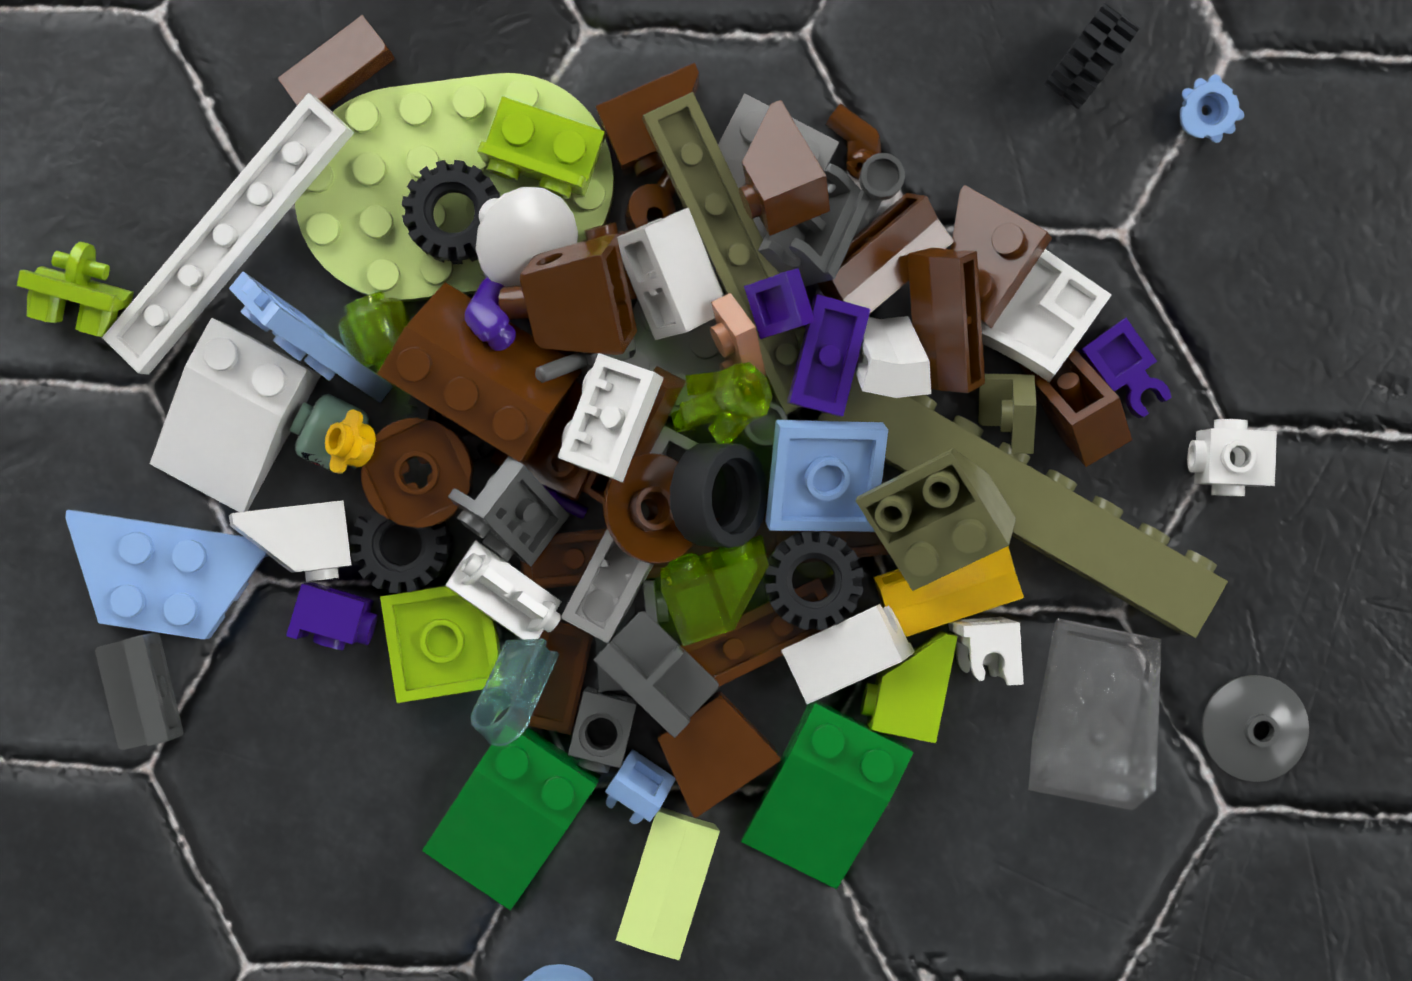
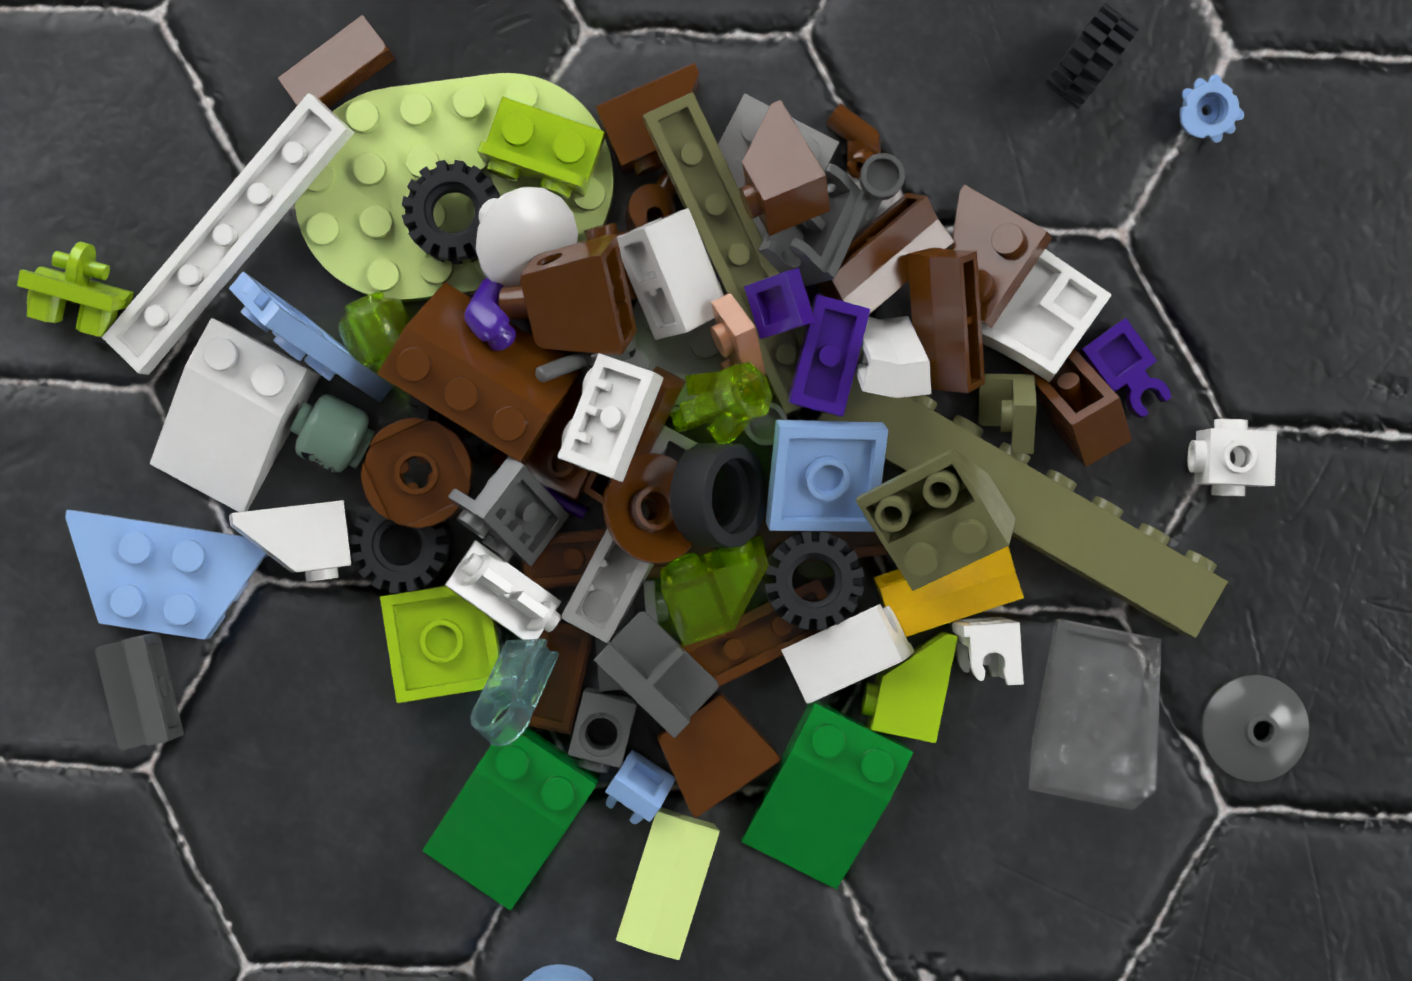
dark purple brick [286,582,377,650] -> none
yellow plate [325,409,376,474] -> none

